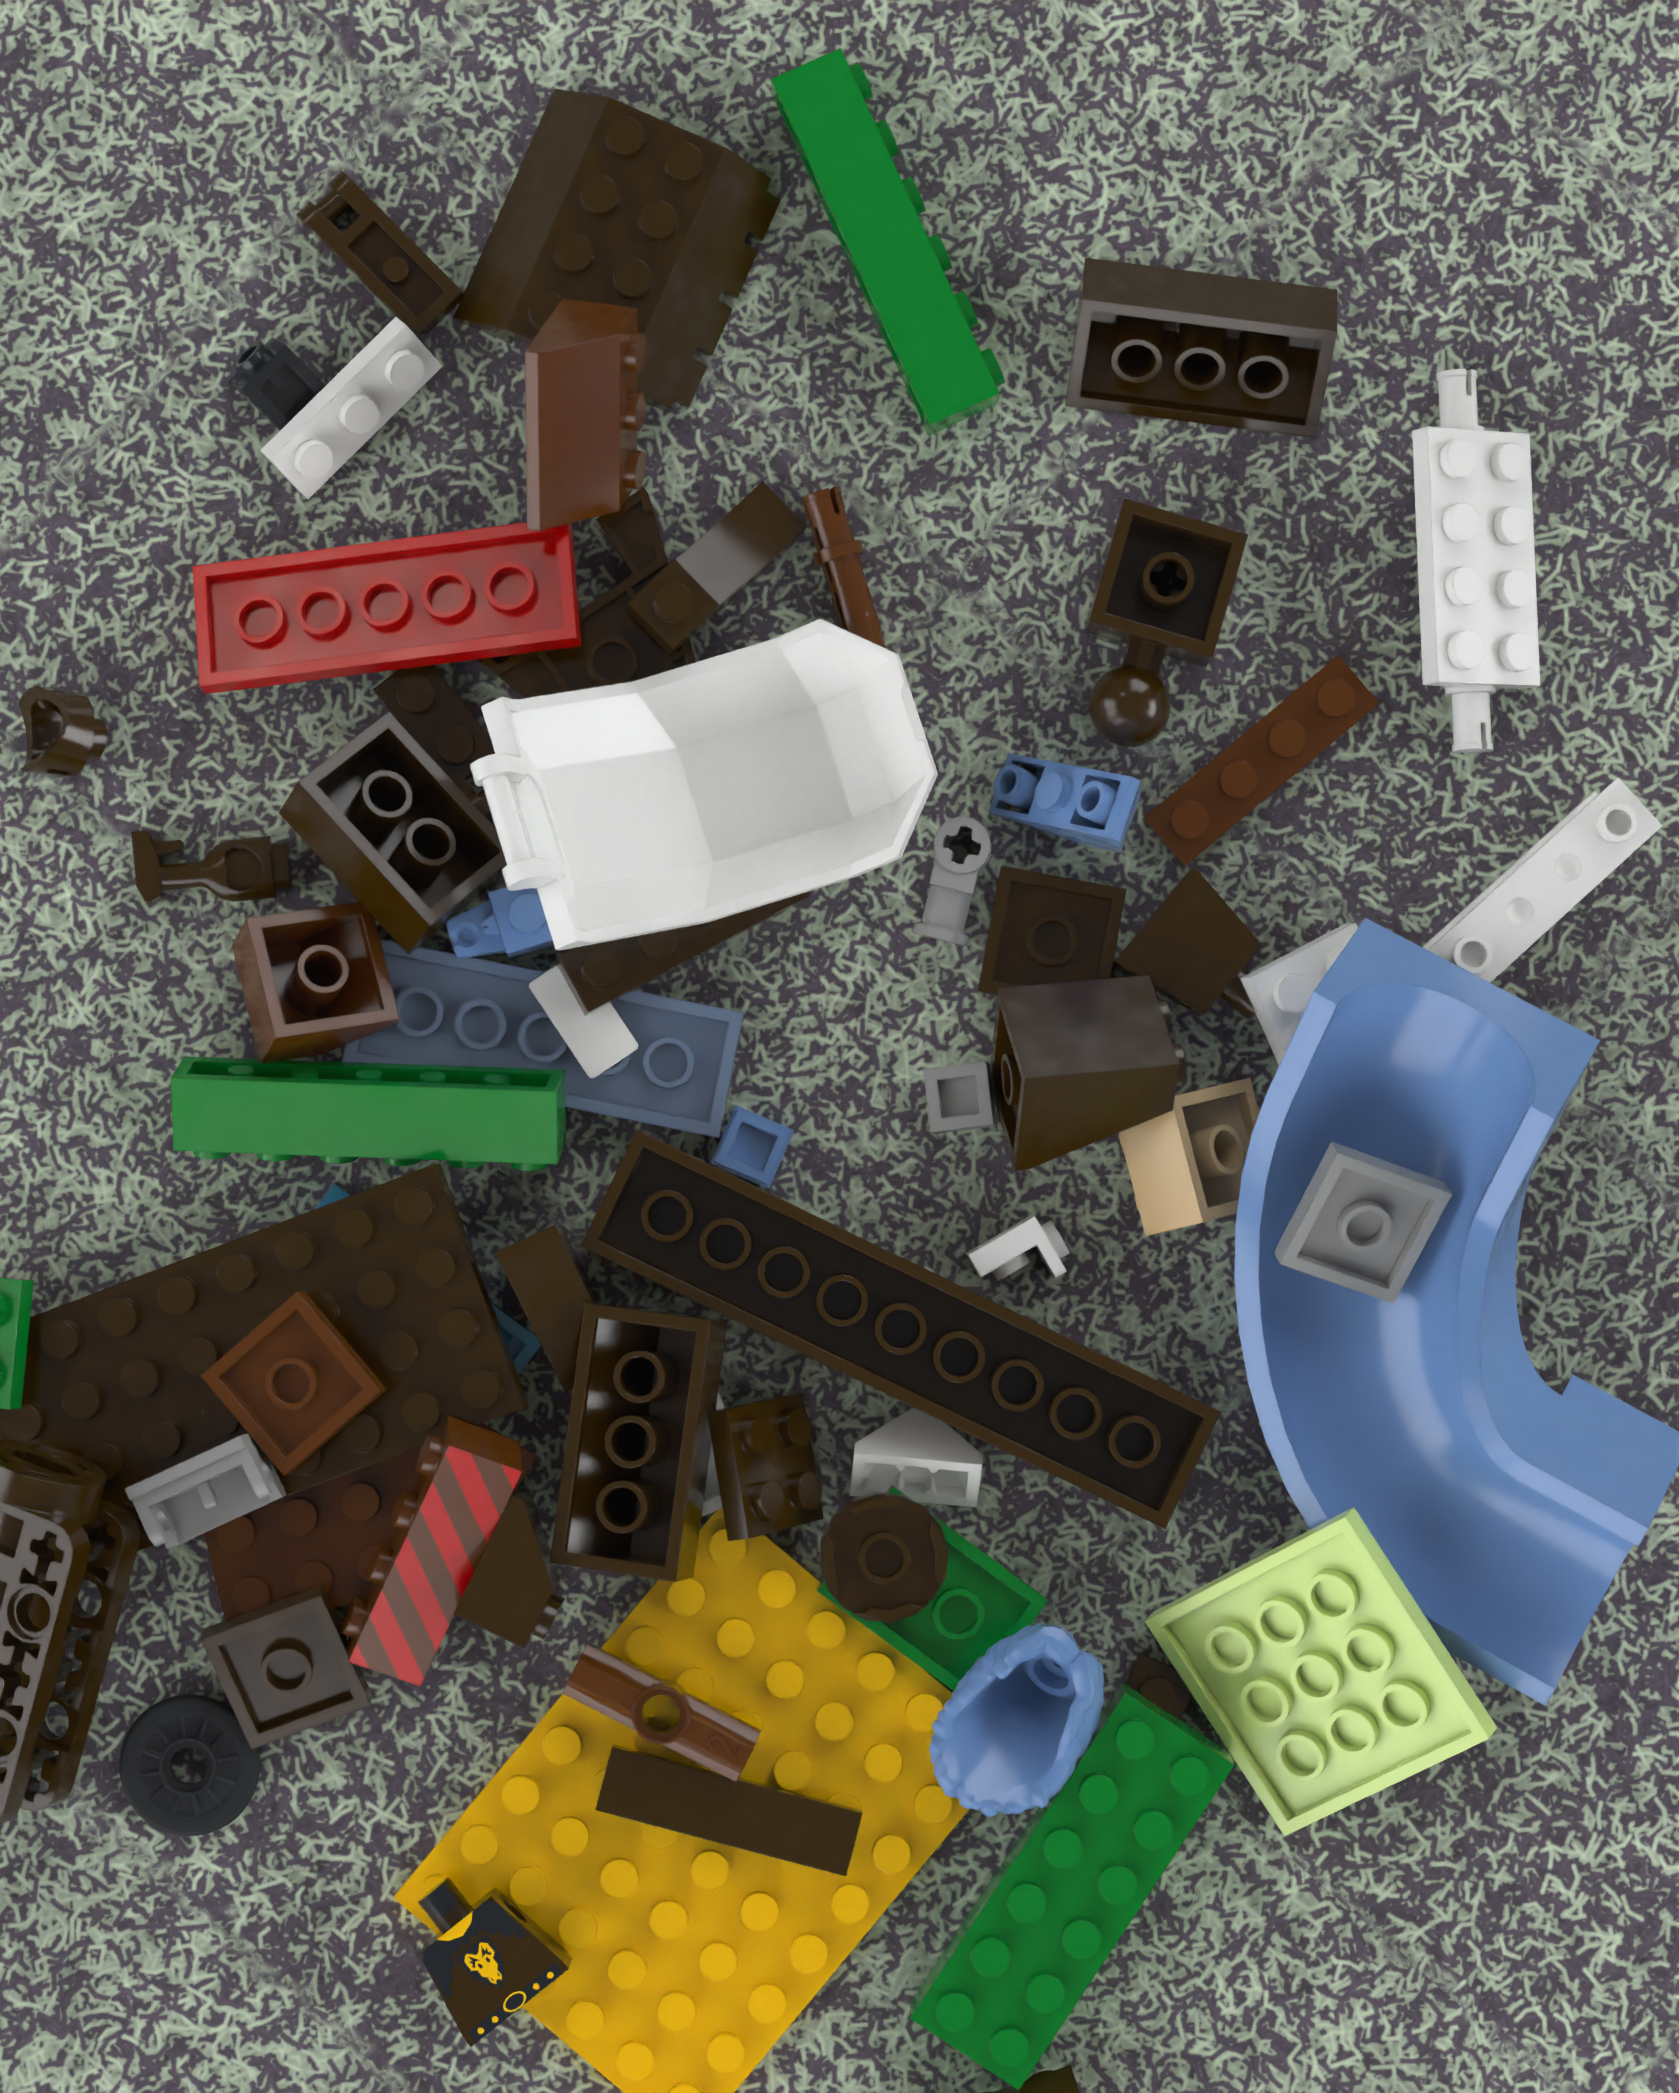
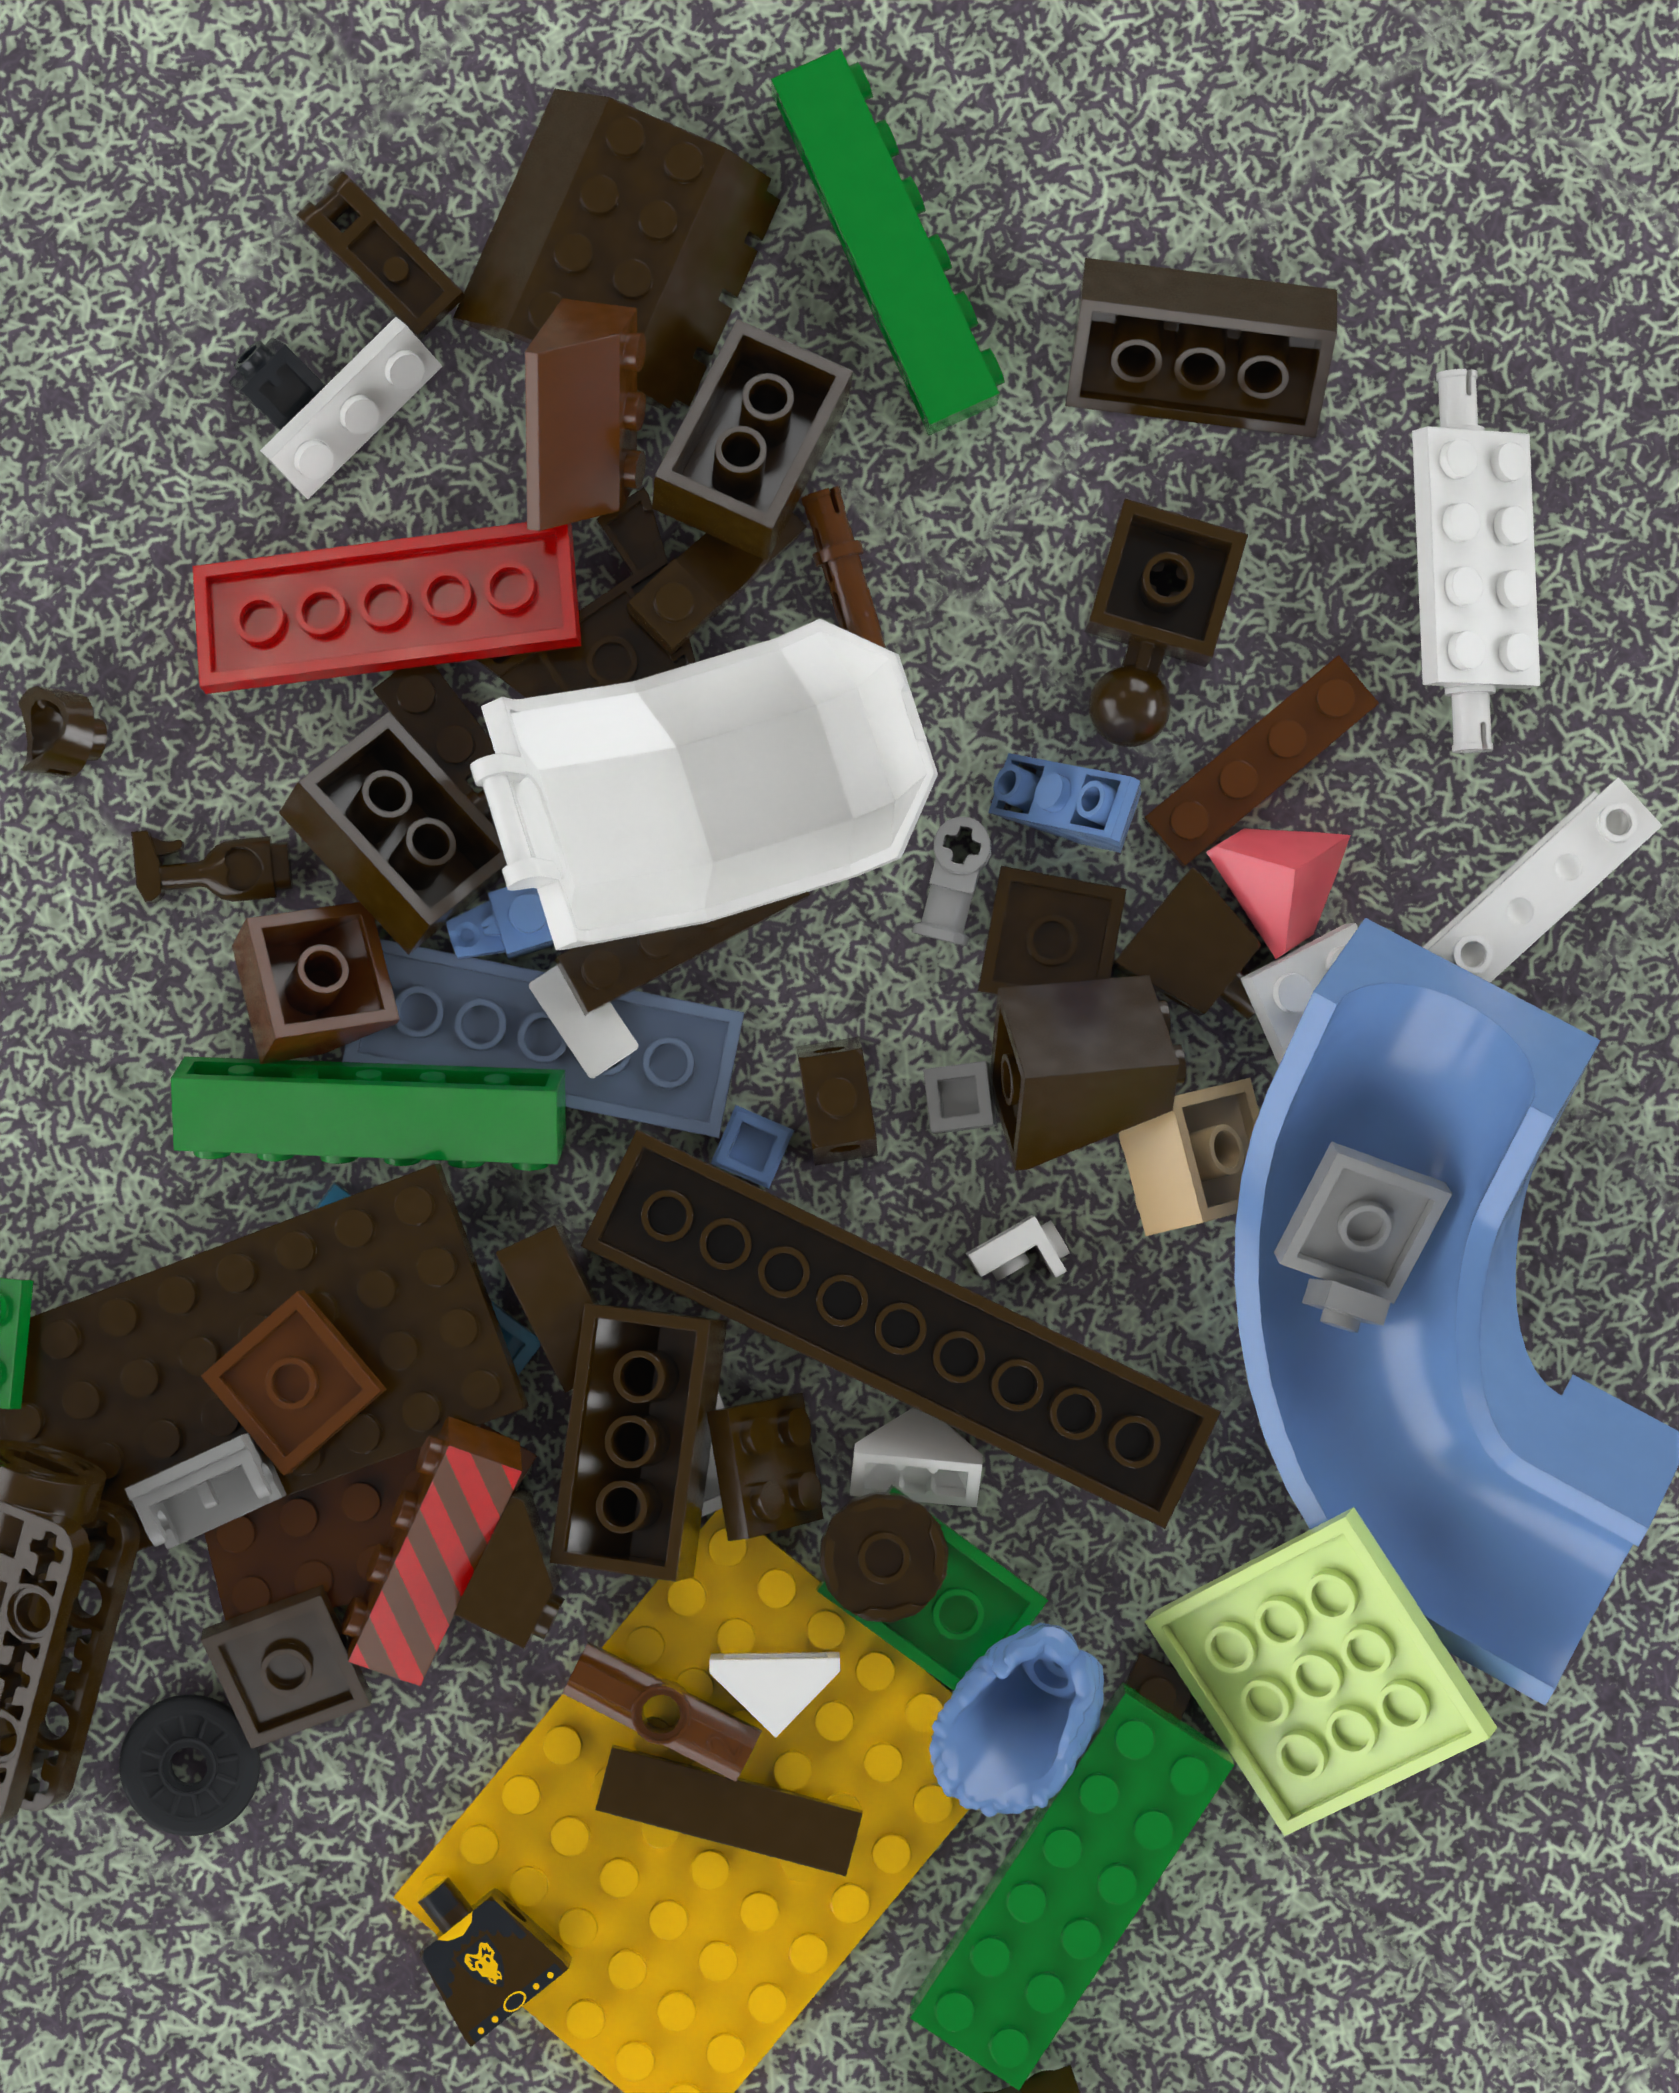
none -> dark brown brick [652,319,853,561]
none -> white slope [709,1652,840,1738]
none -> dark brown torso [796,1037,878,1166]
none -> coral slope [1206,828,1351,959]
none -> light grey plate [1302,1278,1391,1333]

